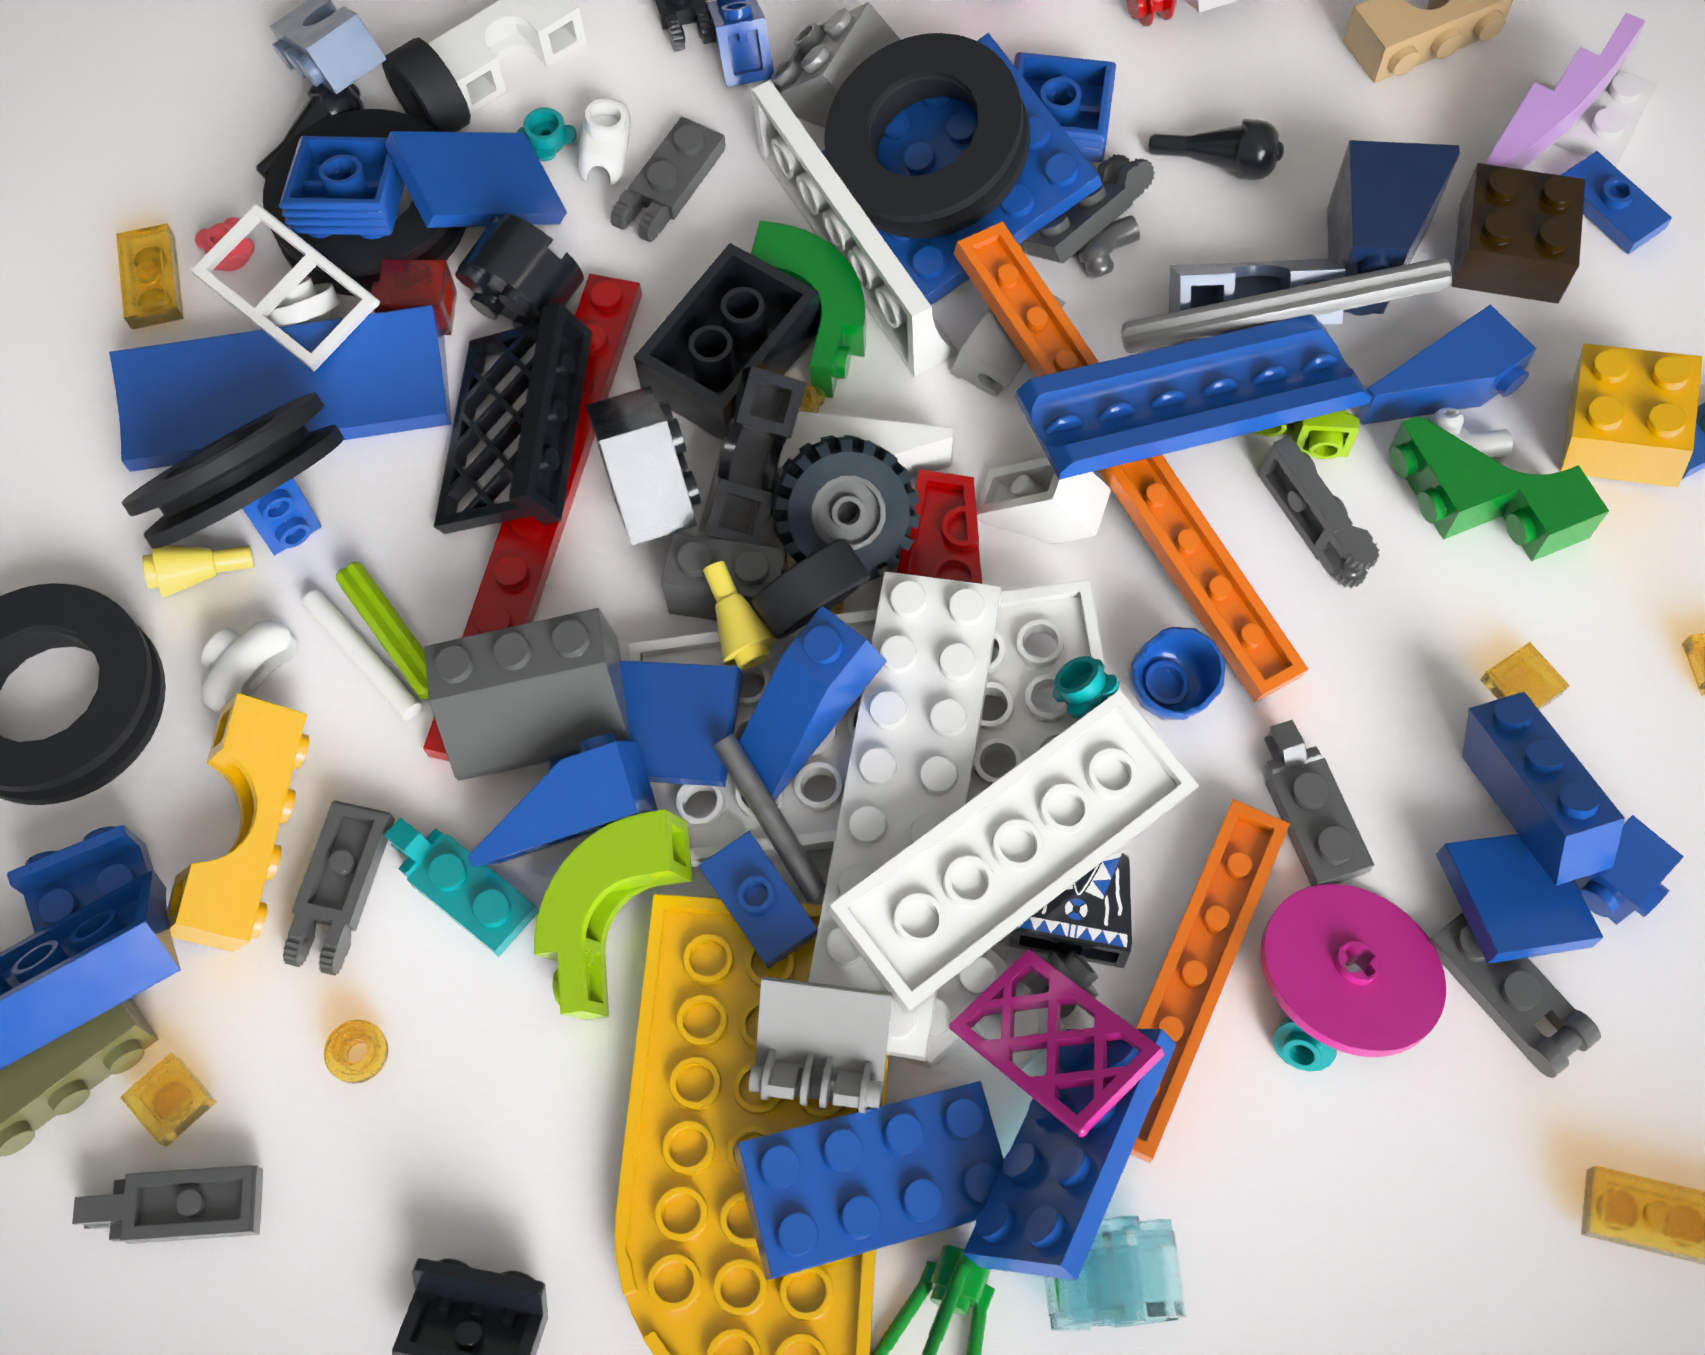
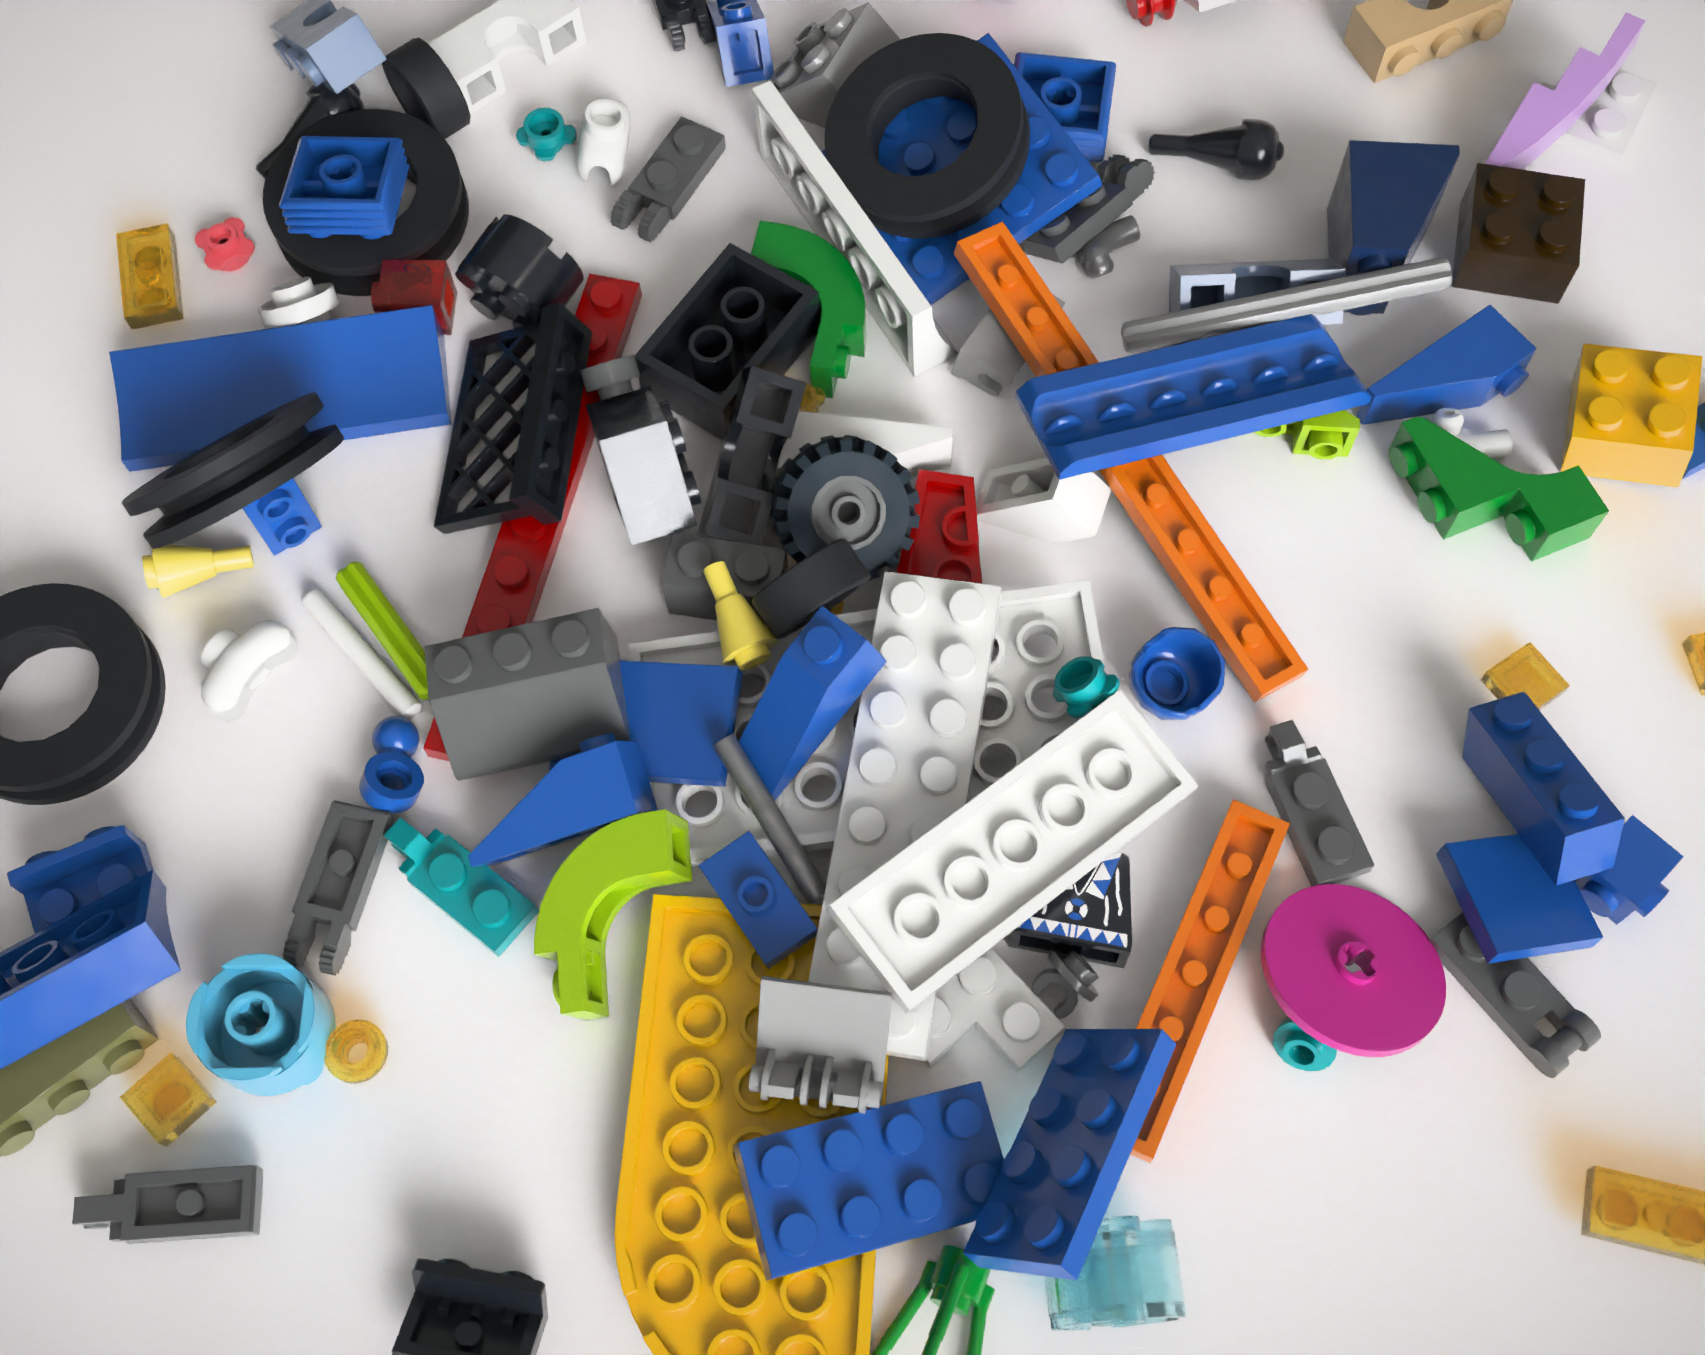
yellow arch [167,693,309,952] -> none
white window [191,204,380,372] -> none
blue tile [384,131,567,228] -> none
dark pink window [949,949,1165,1137] -> none
dark grey hinge [1258,435,1380,588] -> none
blue plate [1561,151,1672,255] -> none
none -> medium azure brick [186,953,336,1096]
none -> blue plate [359,716,424,814]
none -> dark grey plate [580,354,641,400]

